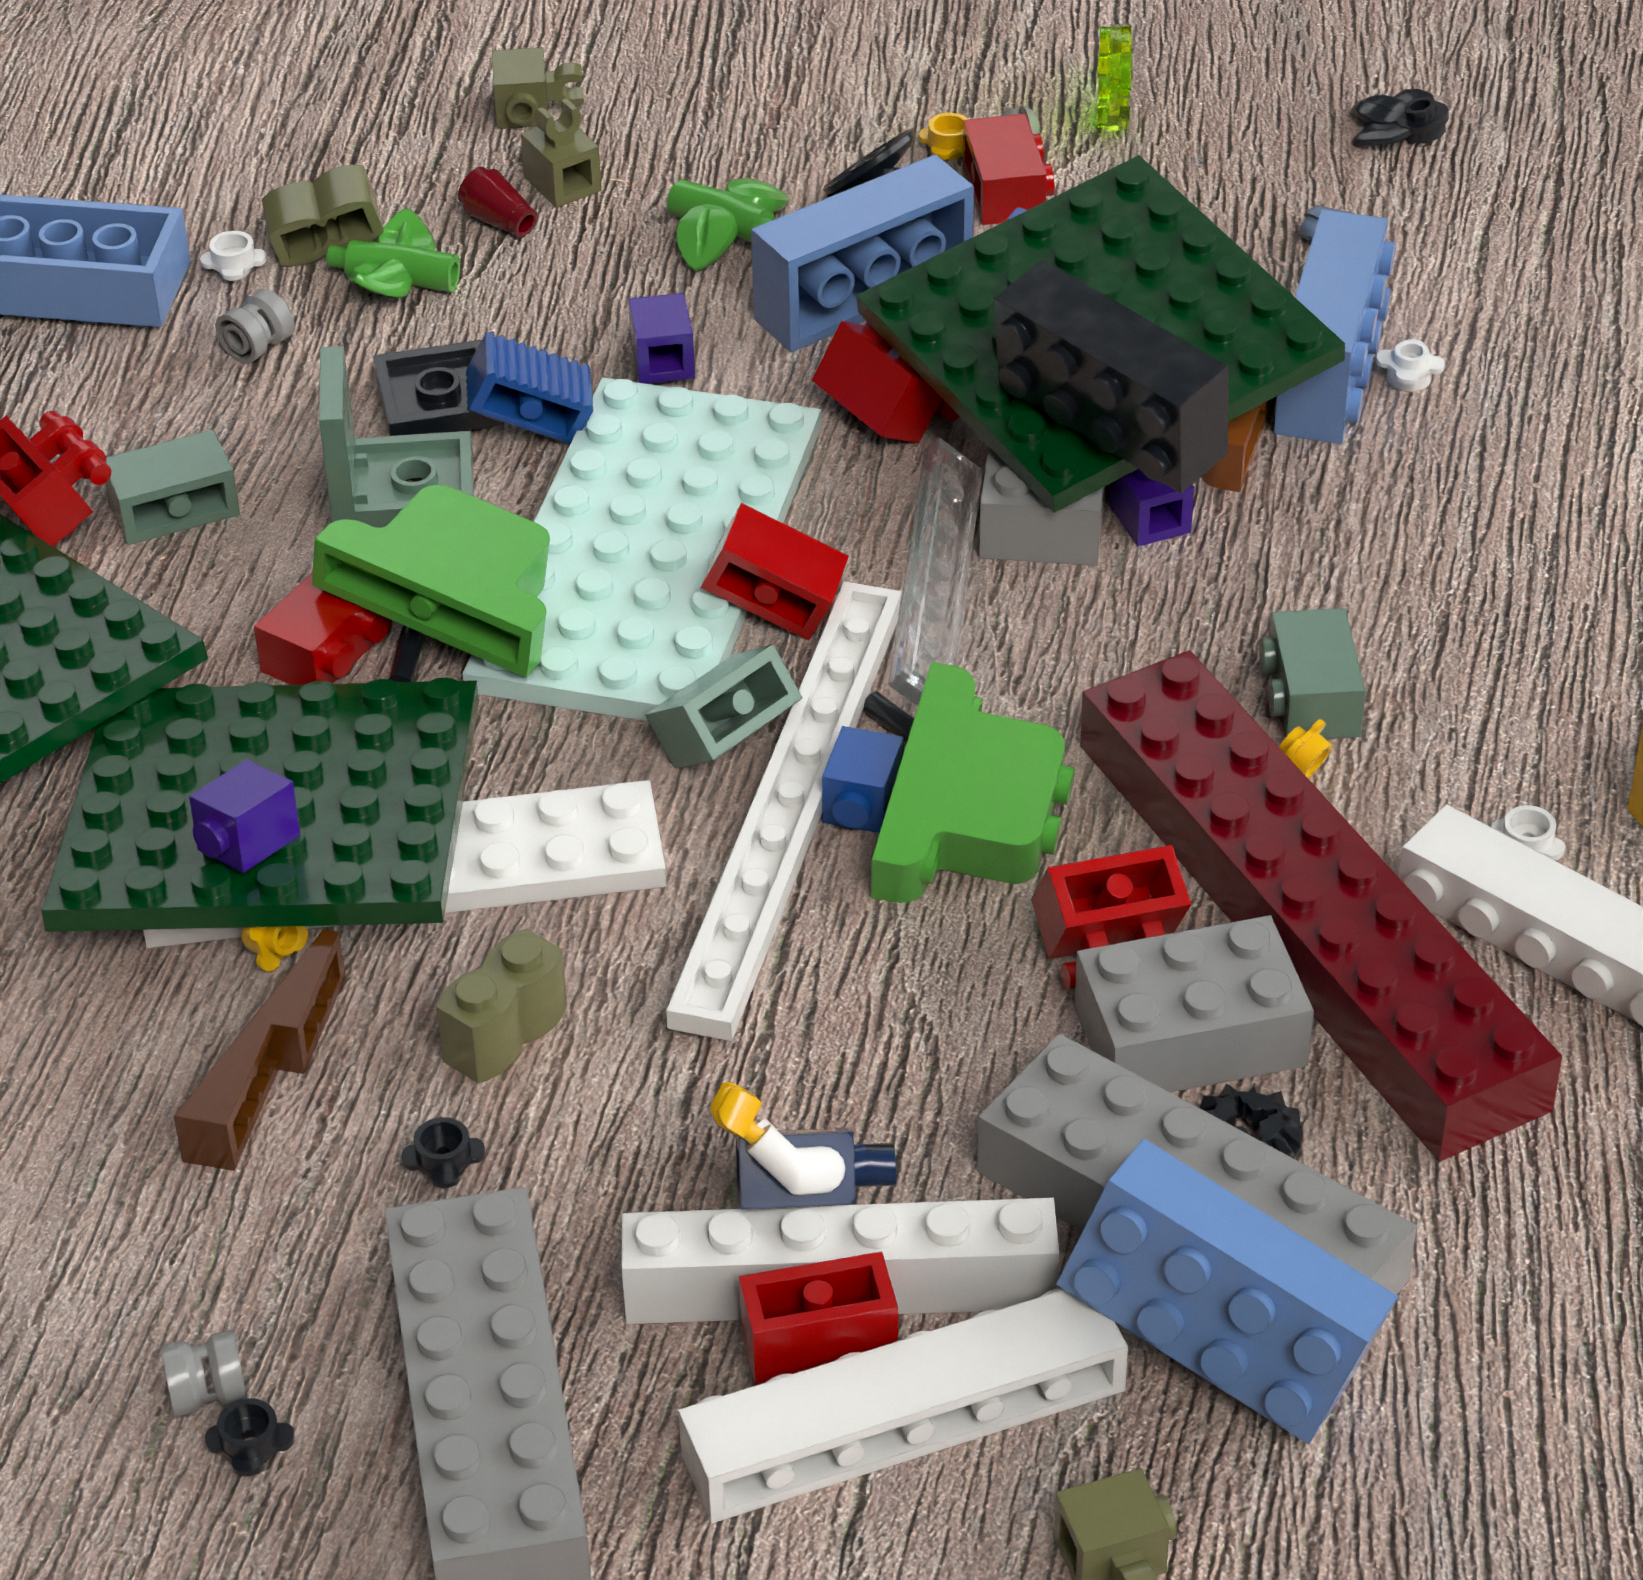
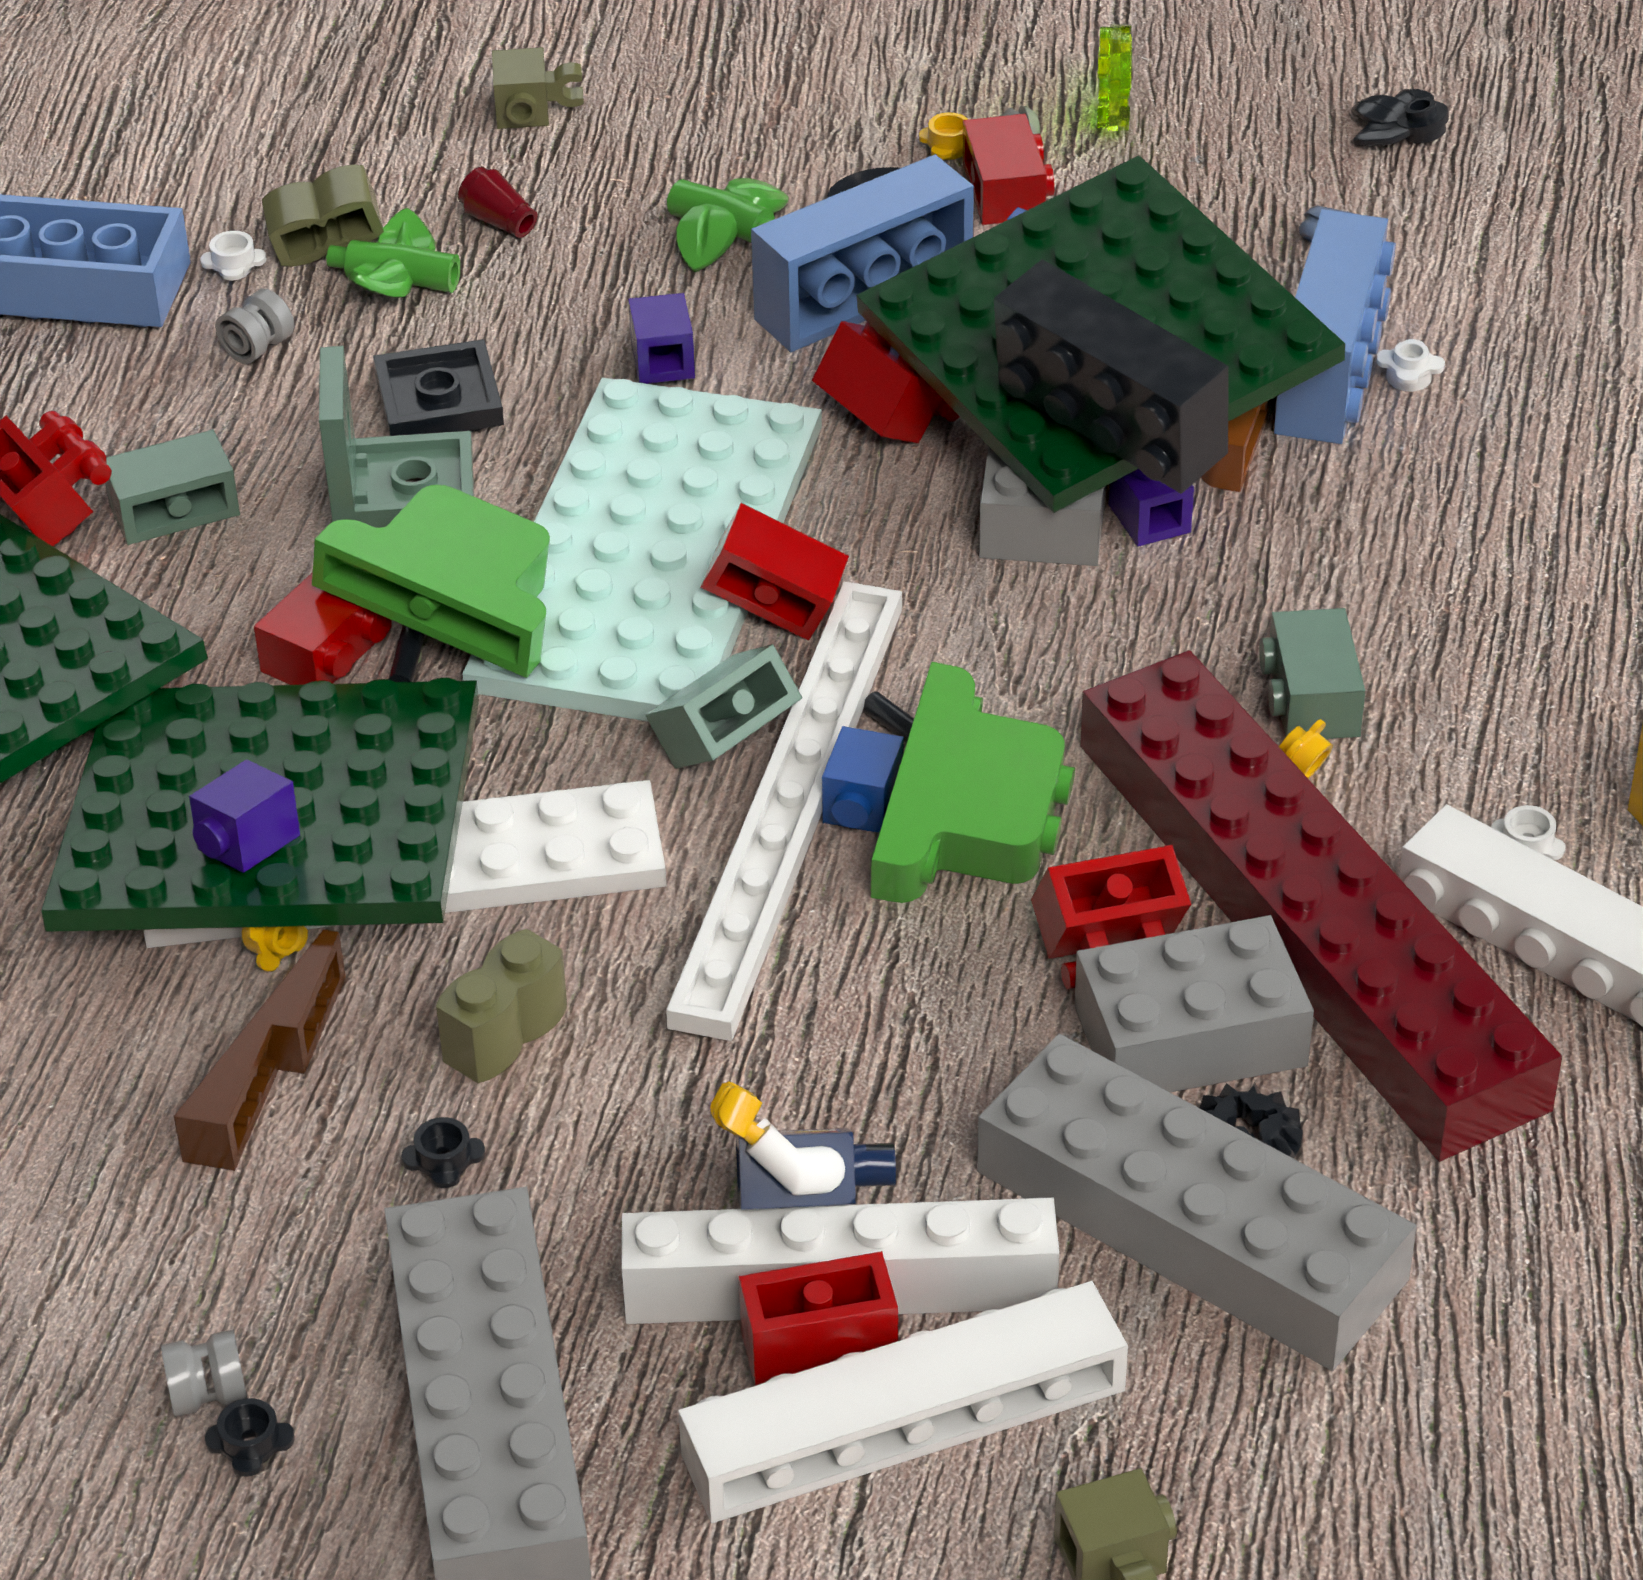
blue brick [465,331,594,444] -> none
olive brick [521,98,602,208] -> none
black dish [823,128,916,195] -> none
clear plate [888,437,983,706] -> none
medium blue brick [1056,1138,1399,1445] -> none

